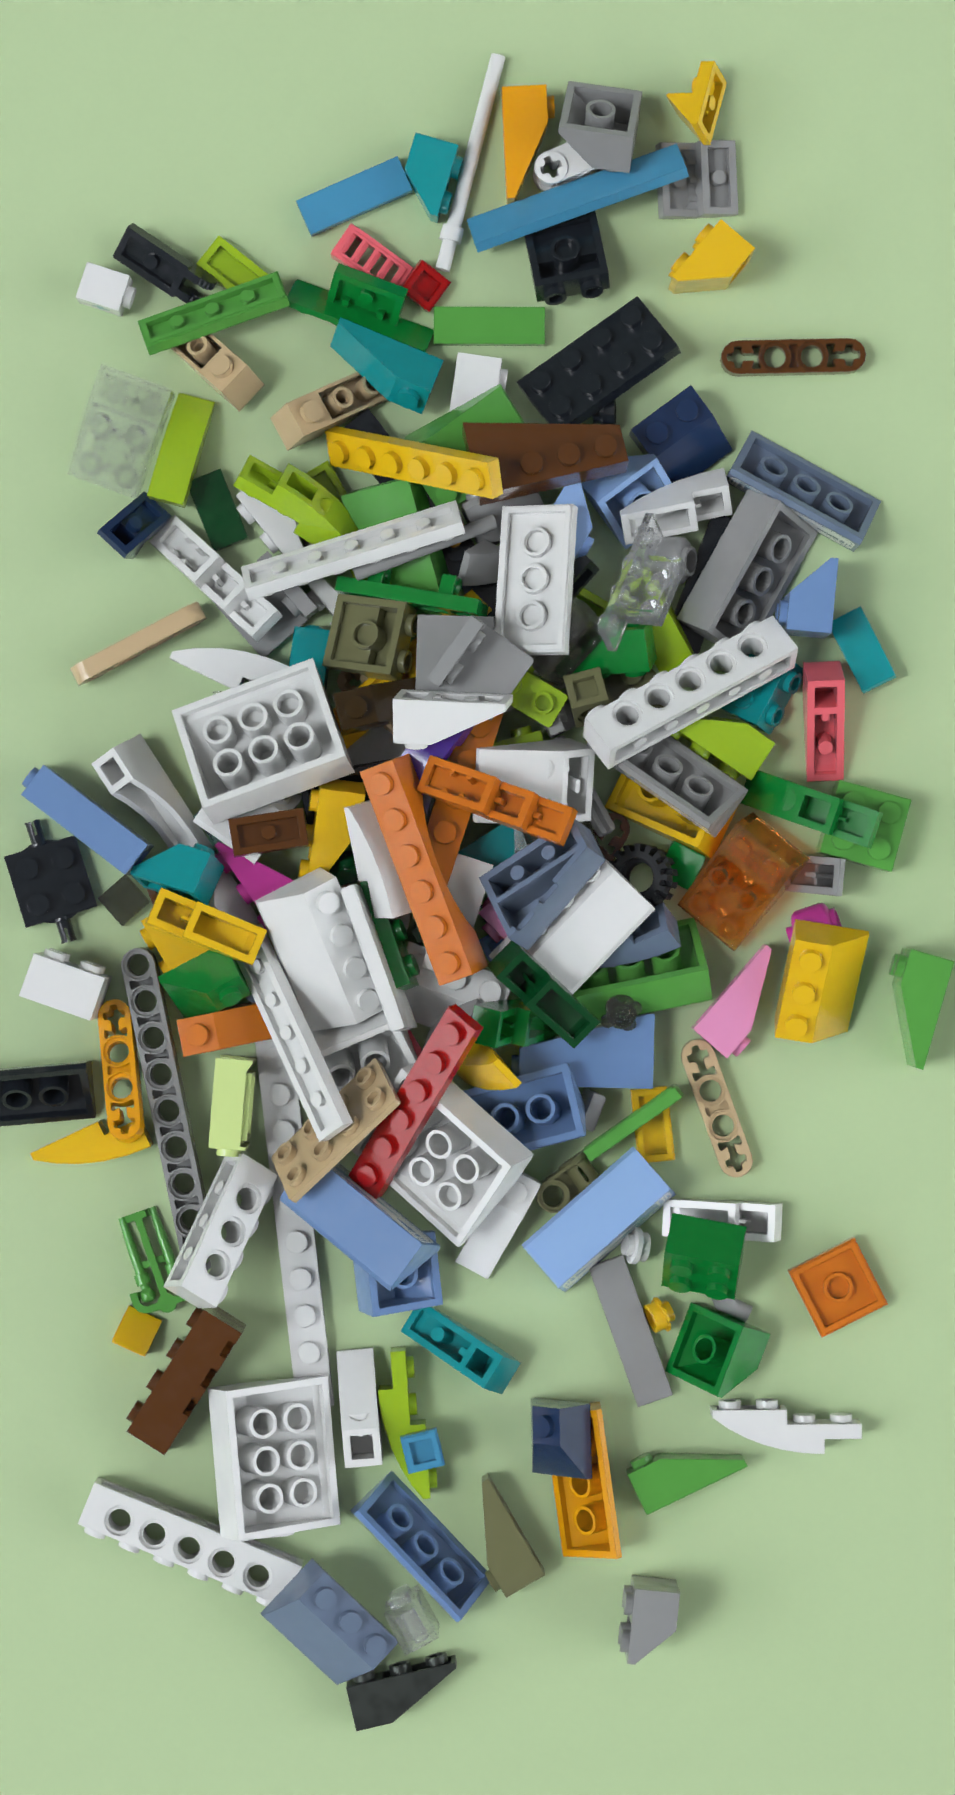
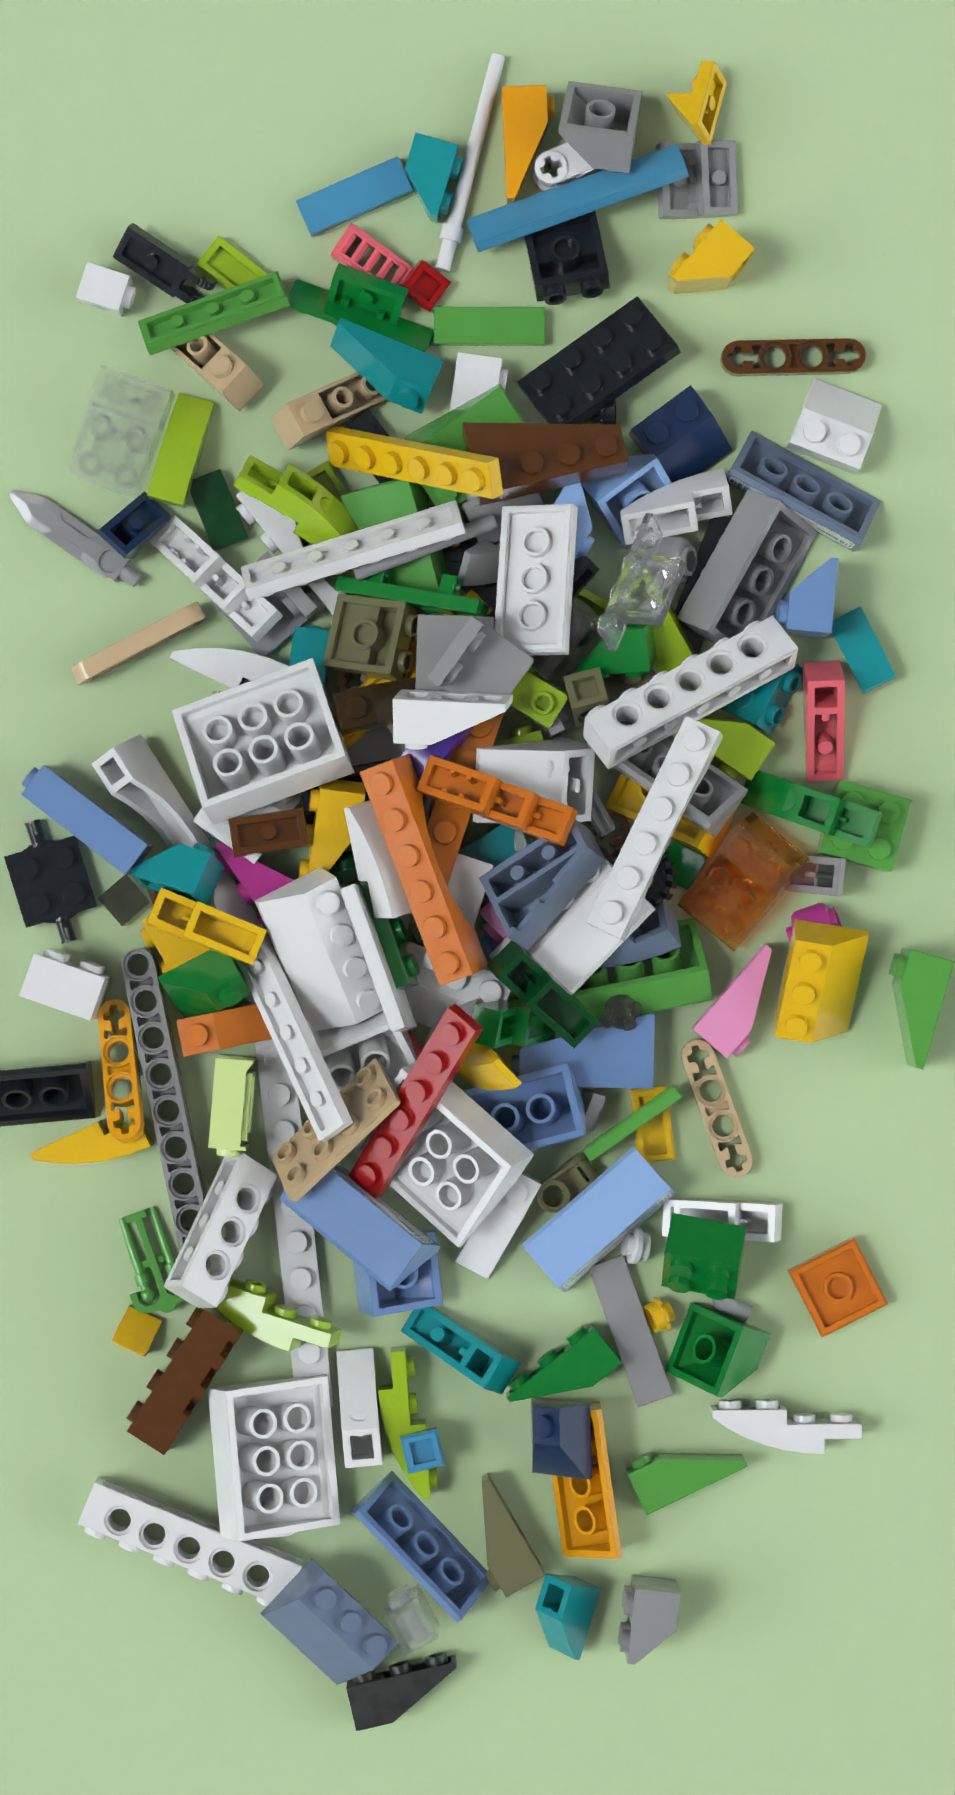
none -> light grey piece [10,490,142,587]
none -> lime slope [208,1271,342,1352]
none -> green slope [506,1324,622,1402]
none -> teal slope [535,1573,601,1660]
none -> white arch [586,716,723,941]
none -> white slope [786,378,882,474]

